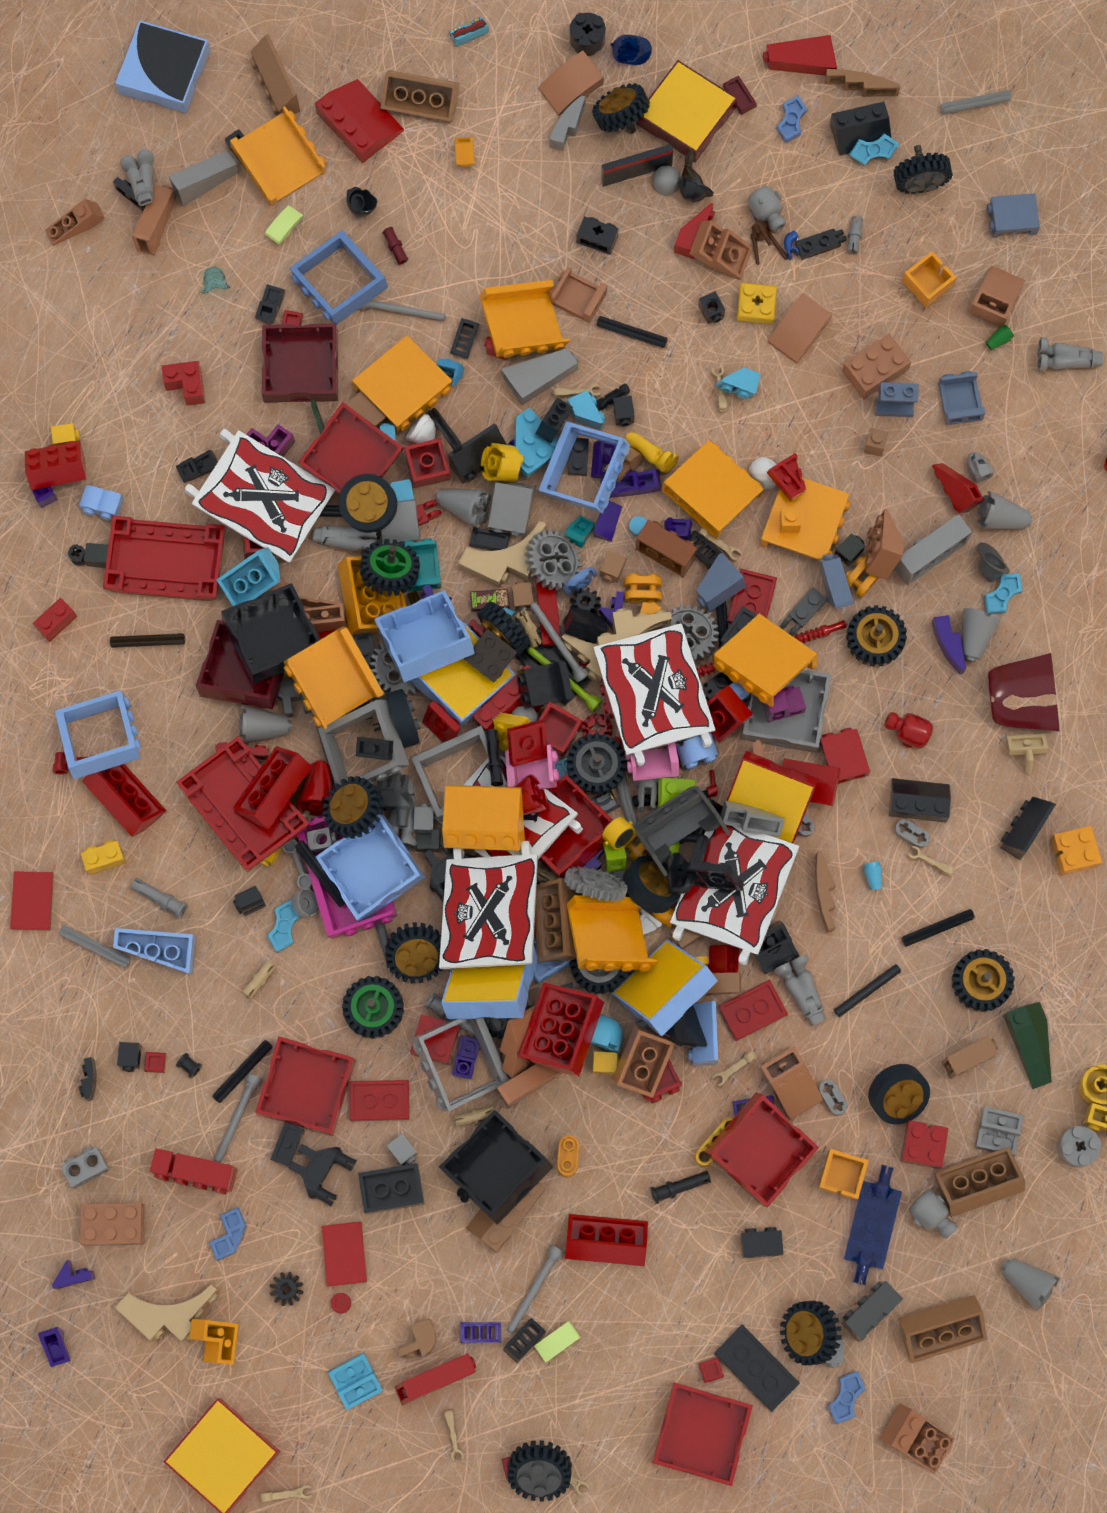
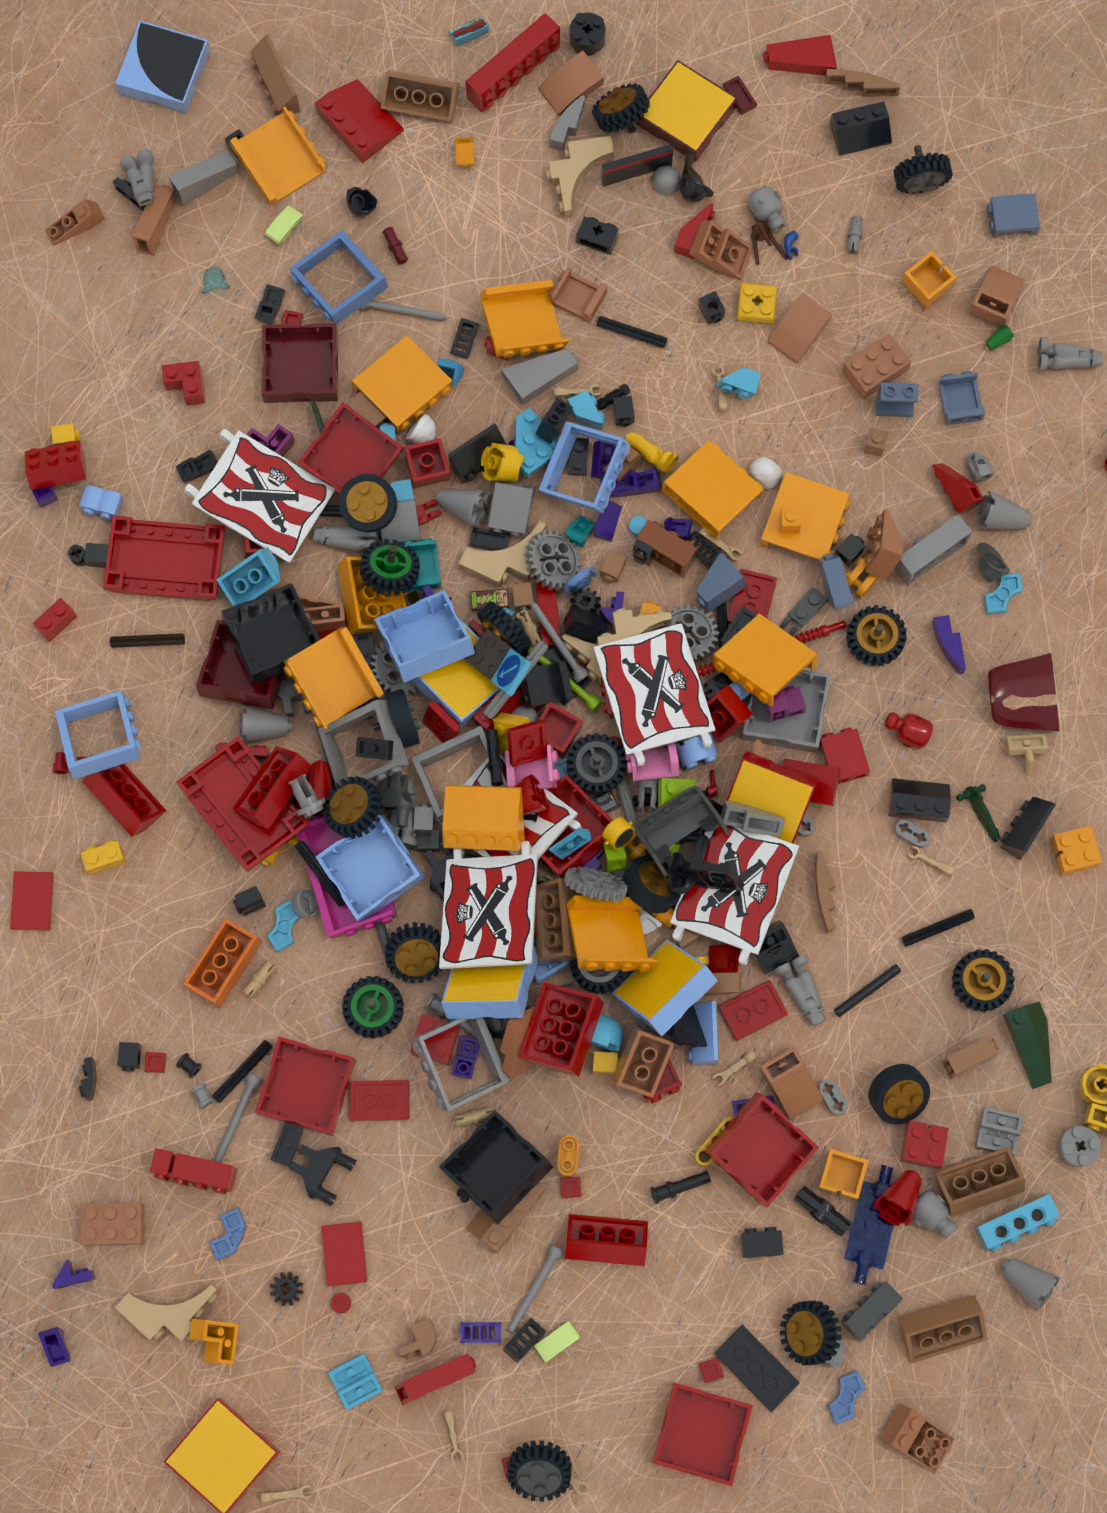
light grey axle [59,925,130,968] -> none
light grey brick [61,1146,110,1189] -> none
light blue wedge [113,928,196,974] -> none
light grey pin [130,878,188,919] -> none
light grey bar [282,839,312,889] -> none
light grey brick [307,827,338,853] -> none
black brick [358,1163,425,1215] -> none
light grey brick [387,1134,418,1166] -> none
black axle [428,408,463,452] -> none
nougat slope [497,1064,562,1108] -> none
red gear [582,713,612,737] -> none
clear blue piece [611,34,652,65] -> none
light orange brick [624,573,662,603] -> none
red wing [767,453,806,501] -> none
medium blue tile [776,95,808,143] -> none
black hinge [795,229,847,260] -> none
medium azure tile [849,134,899,165] -> none
medium azure cone [863,861,882,890] -> none
light grey axle [940,90,1011,114] -> none
light grey cone [962,608,1001,662] -> none
none -> orange brick [183,918,262,1008]
none -> light grey bush [190,1083,215,1109]
none -> light grey piece [288,774,326,818]
none -> red brick [465,13,560,112]
none -> light grey axle [484,640,548,719]
none -> tile [491,648,532,696]
none -> tan arch [546,136,614,218]
none -> medium azure slope [549,828,592,860]
none -> red tile [560,1176,582,1198]
none -> black plate [633,539,654,566]
none -> black piece [794,1186,852,1237]
none -> red cone [874,1170,922,1226]
none -> dark green piece [956,784,1001,843]
none -> medium azure brick [975,1194,1060,1252]

